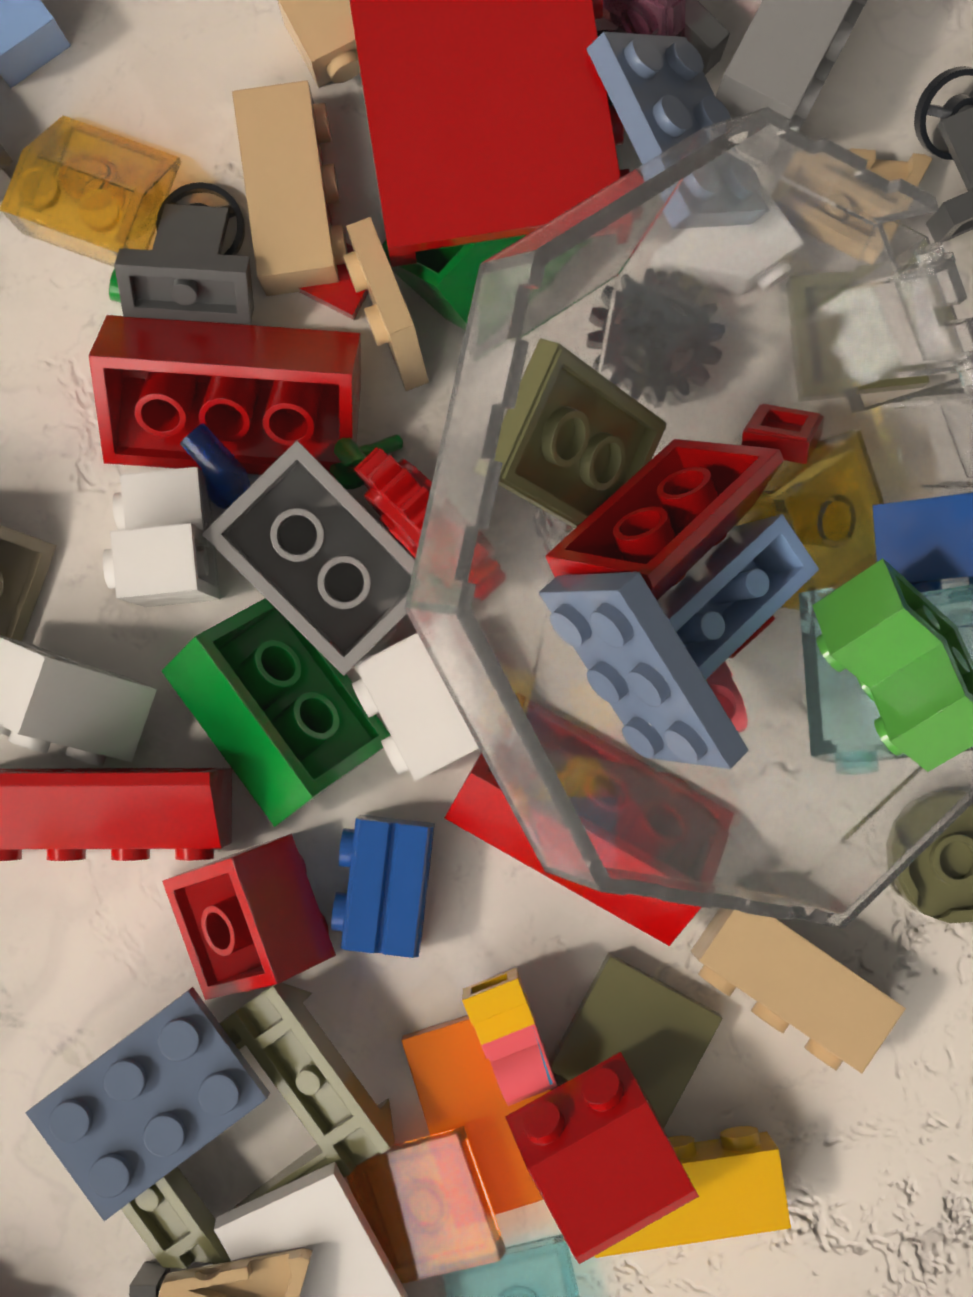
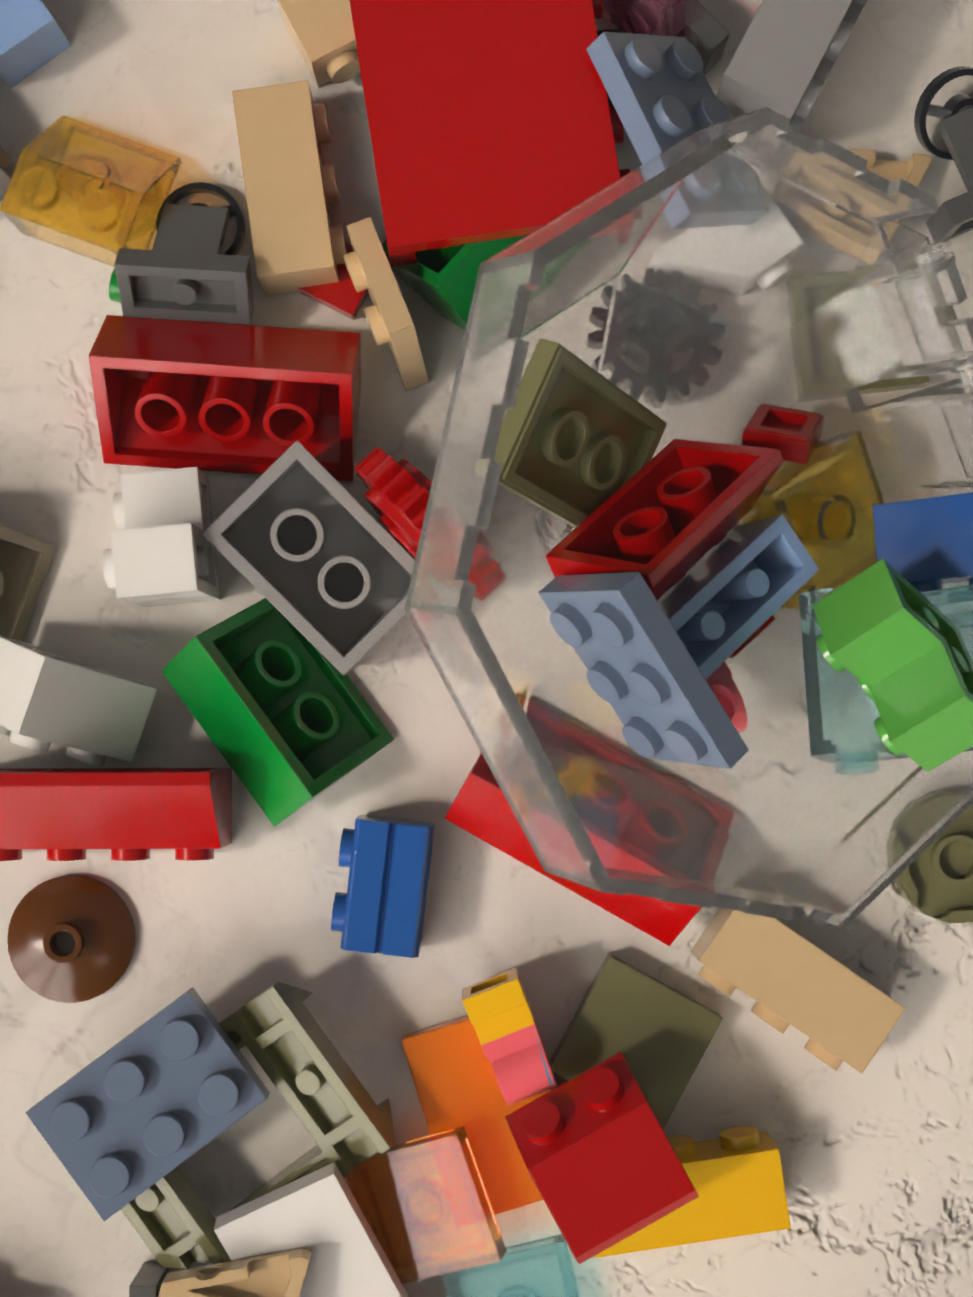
red slope [162,834,336,1000] -> none
clear blue arm [180,423,251,510] -> none
green hand [329,434,403,489] -> none
white brick [352,629,485,781] -> none
none -> reddish brown dish [7,875,135,1003]

